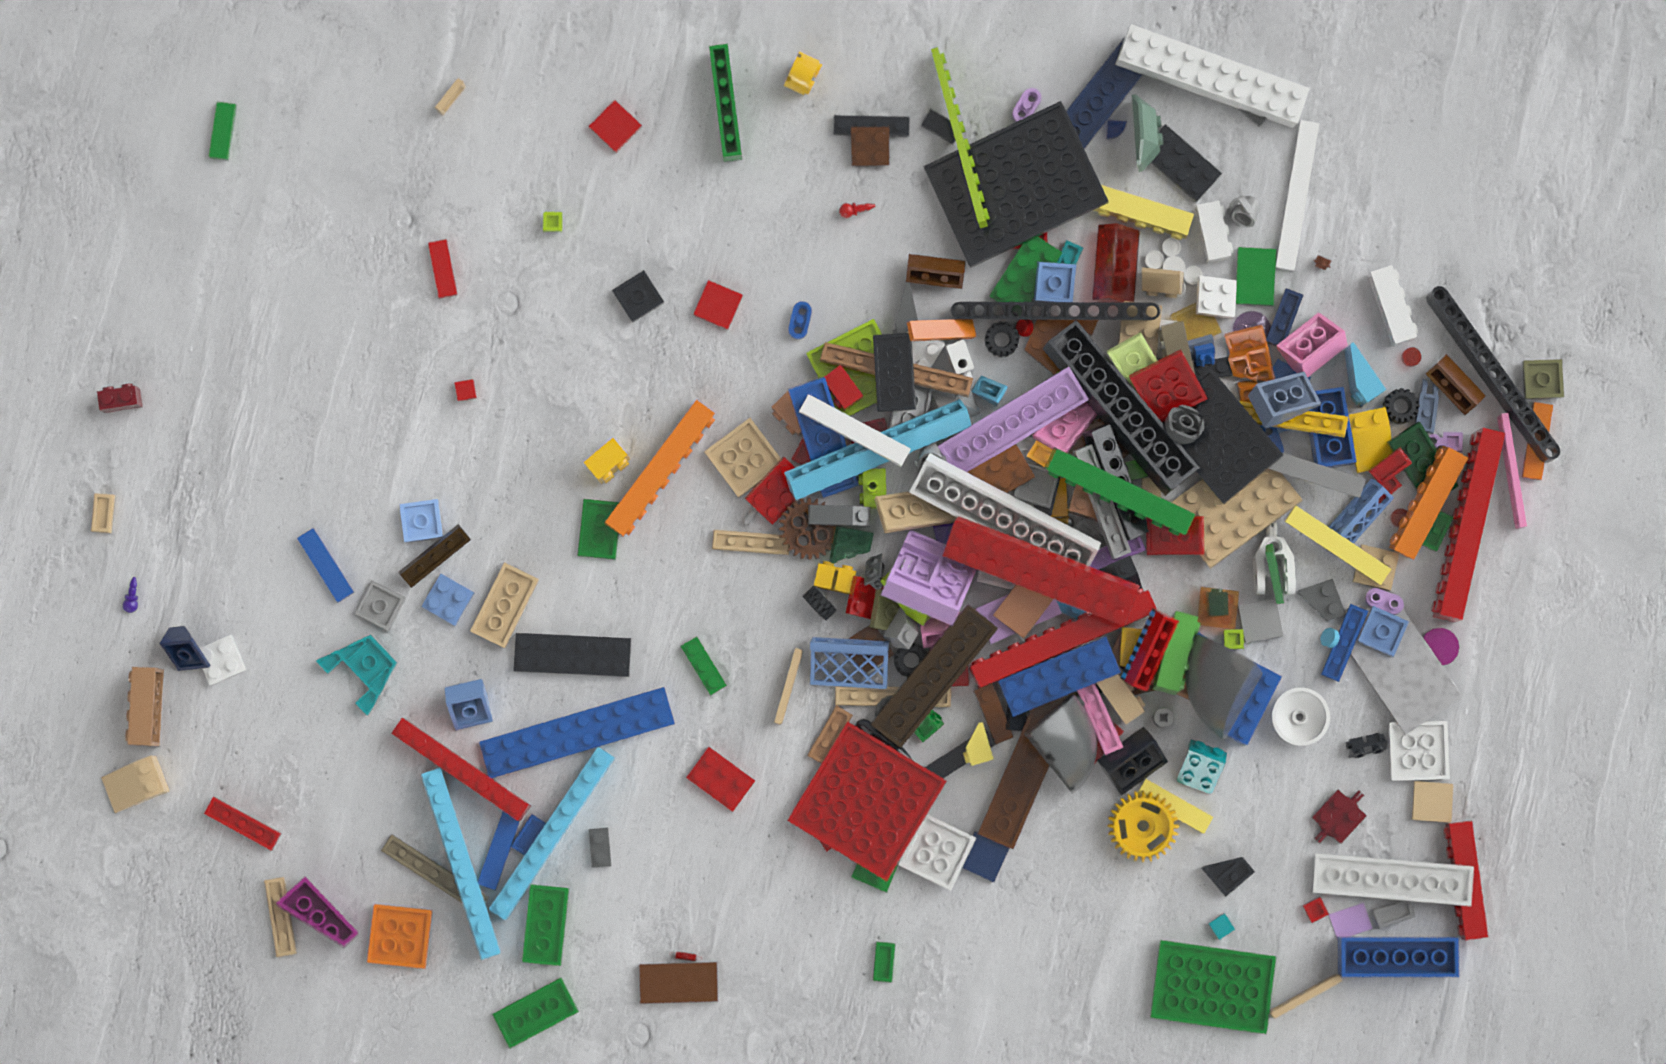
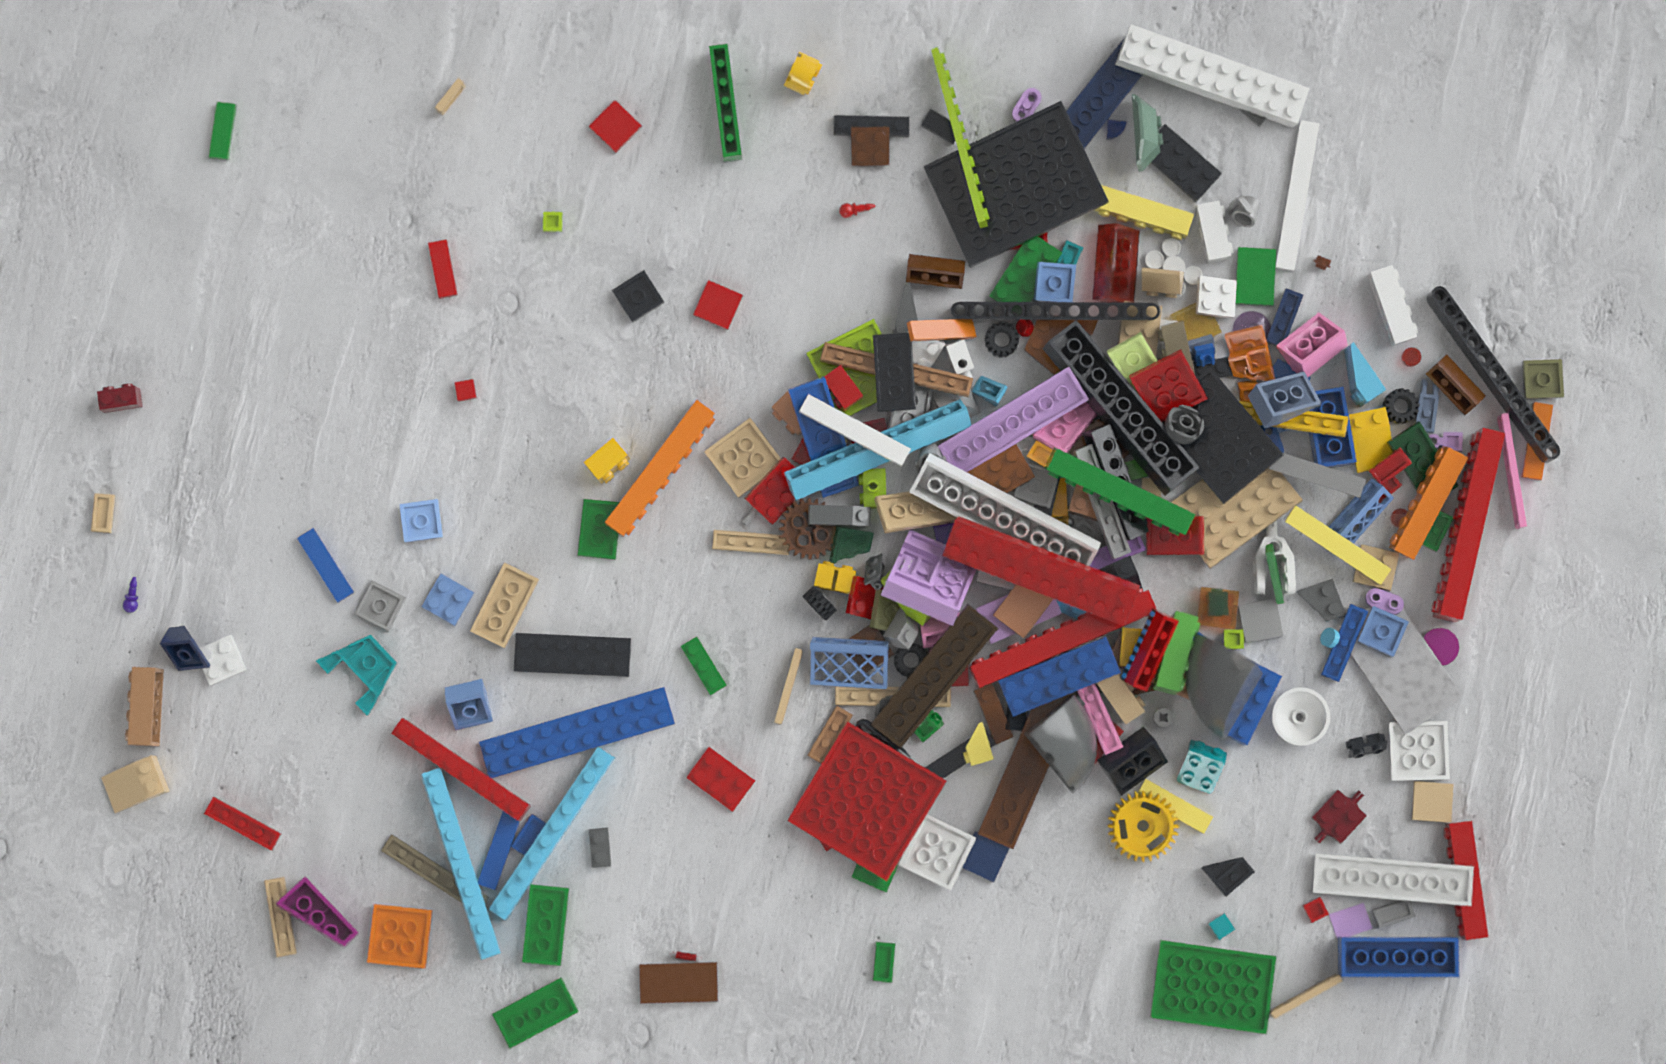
dark brown plate [398,524,471,588] -> none
blue plate [789,301,812,340] -> none

